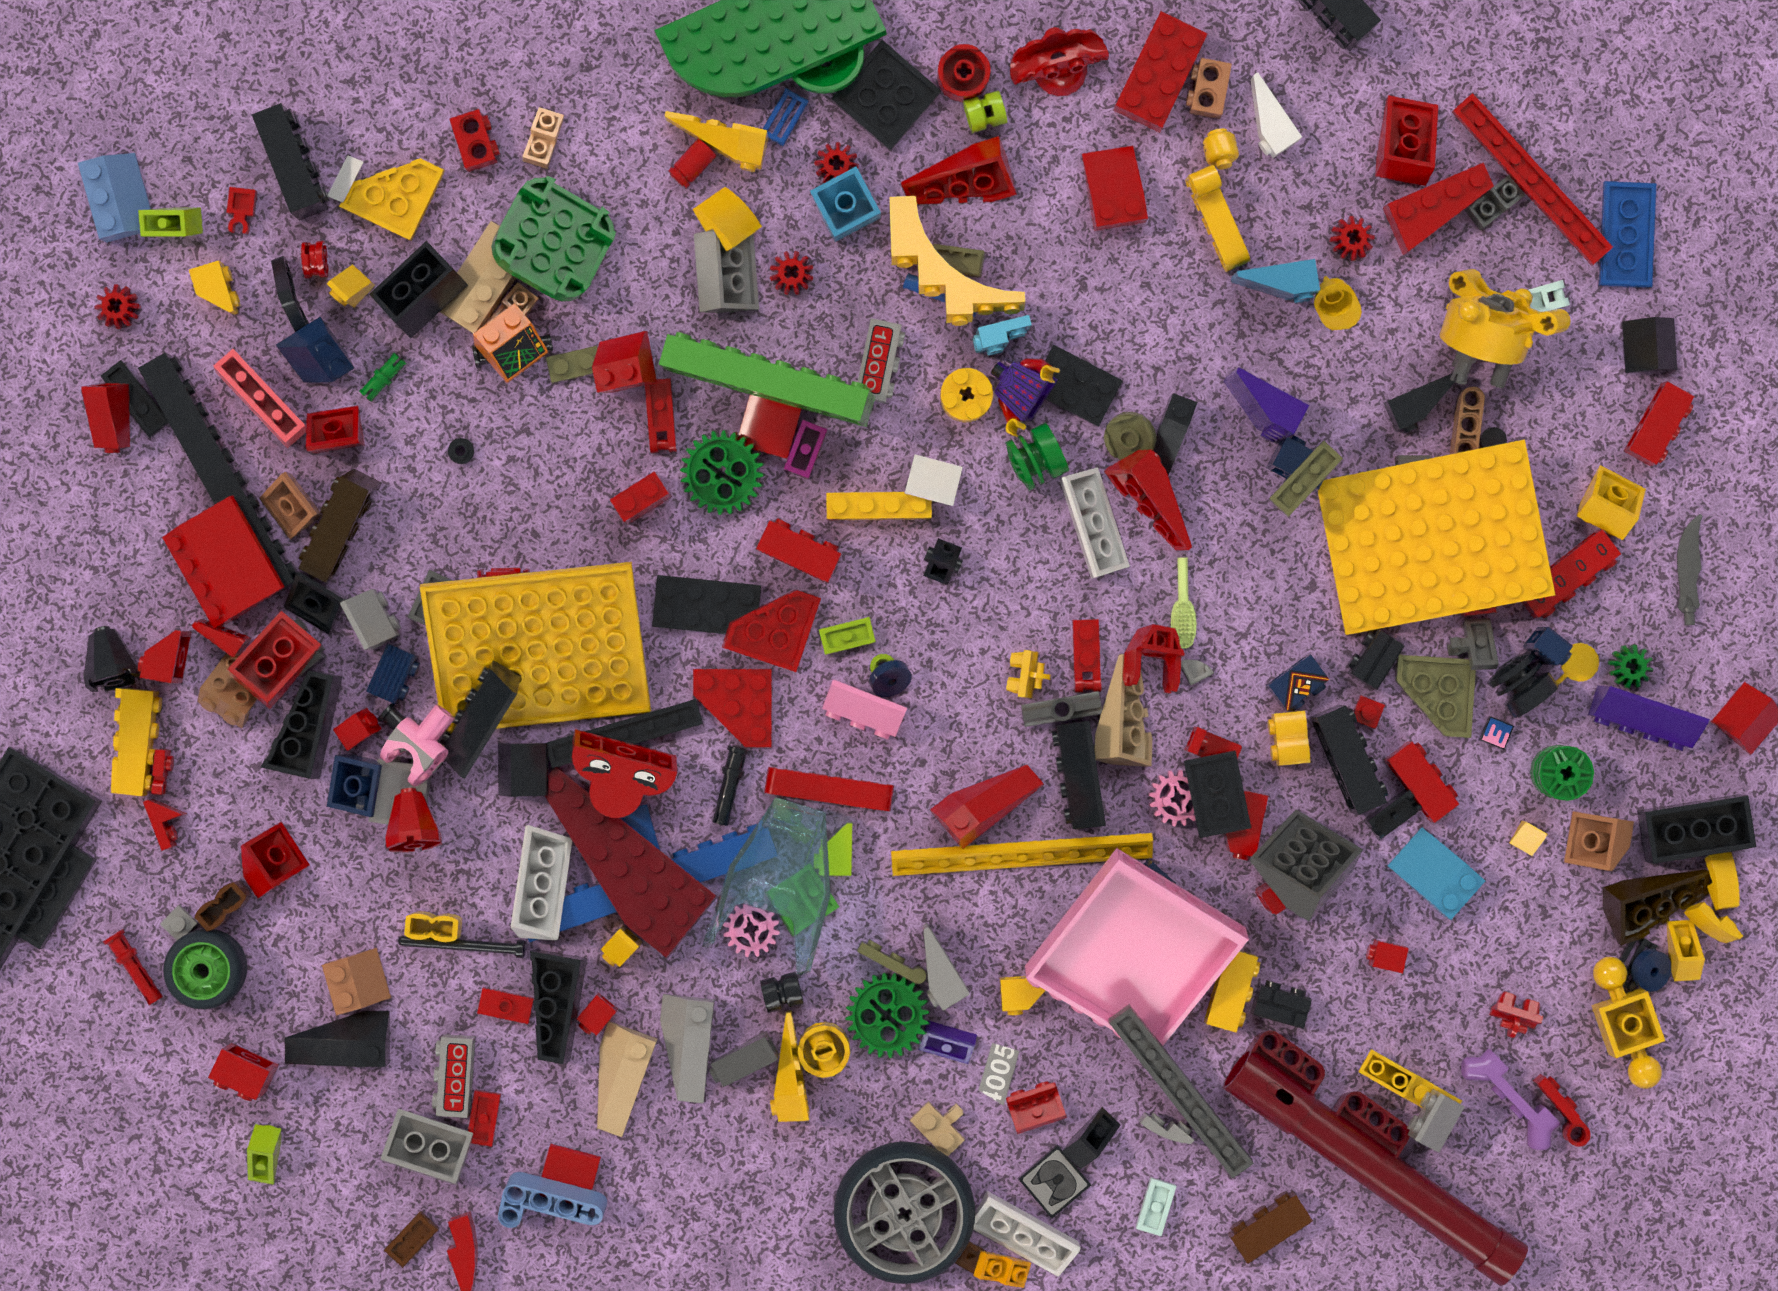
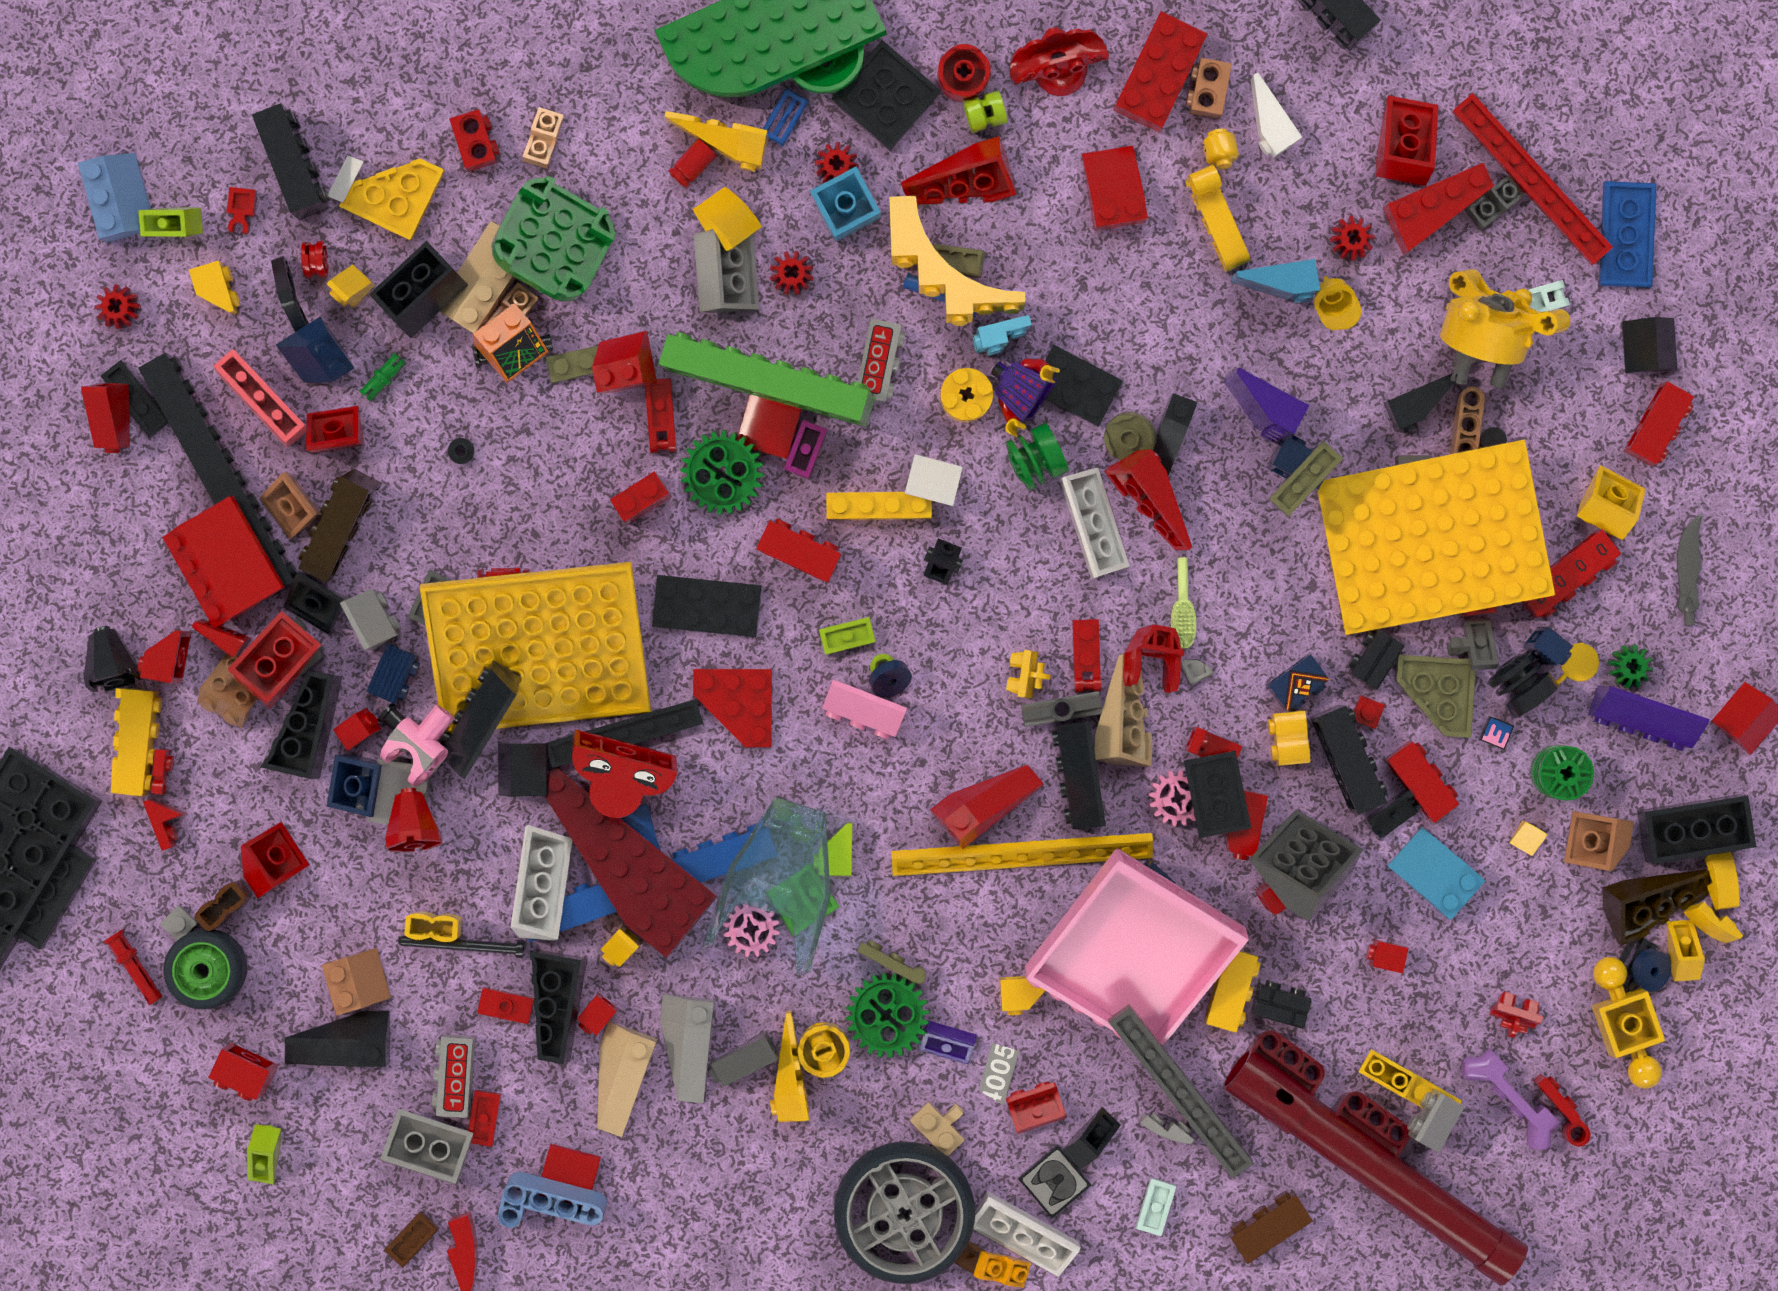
black pin [712,745,750,826] -> none
red plate [722,589,821,672] -> none
black wheel [760,971,804,1013] -> none
red beam [764,767,895,811] -> none
light grey slope [923,923,970,1011] -> none

